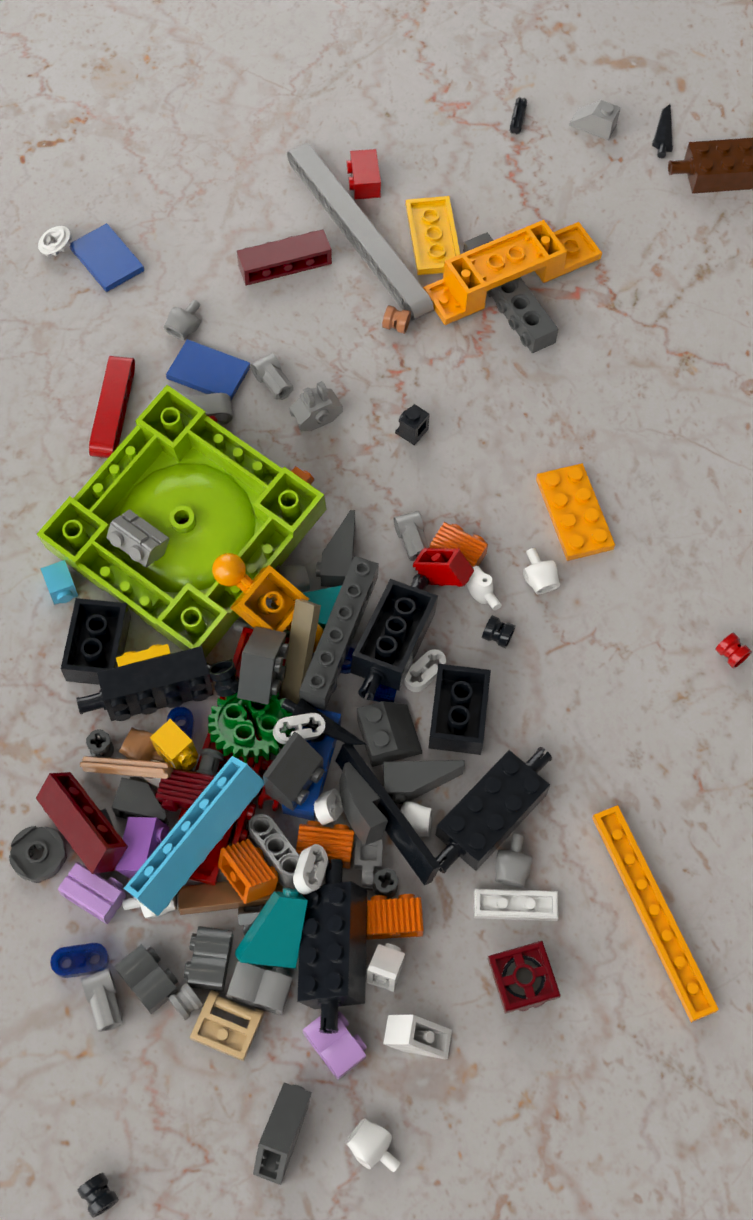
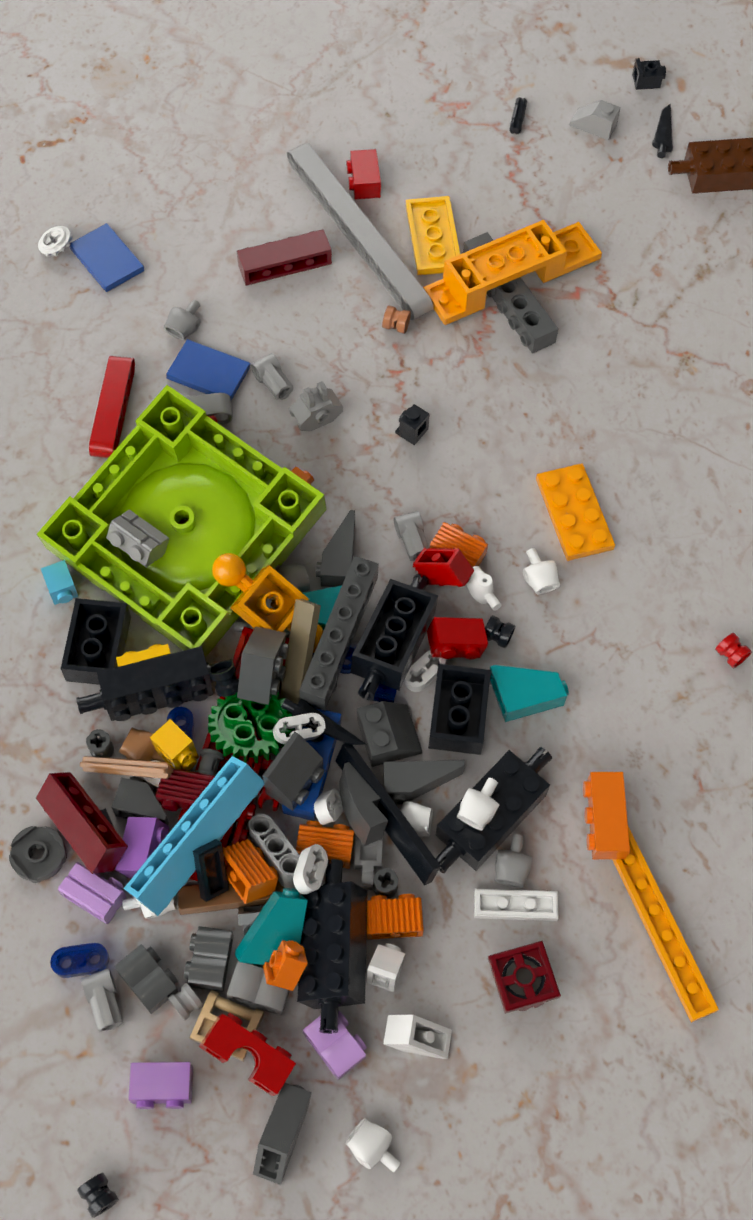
none -> medium lavender brick [129,1062,193,1109]
none -> black tile [193,839,229,902]
none -> red arch [199,1013,296,1096]
none -> orange brick [263,940,308,991]
none -> red brick [427,617,488,660]
none -> white piece [457,778,499,831]
none -> teal slope [489,665,569,722]
none -> orange brick [583,772,630,860]
none -> black brick [632,58,666,90]

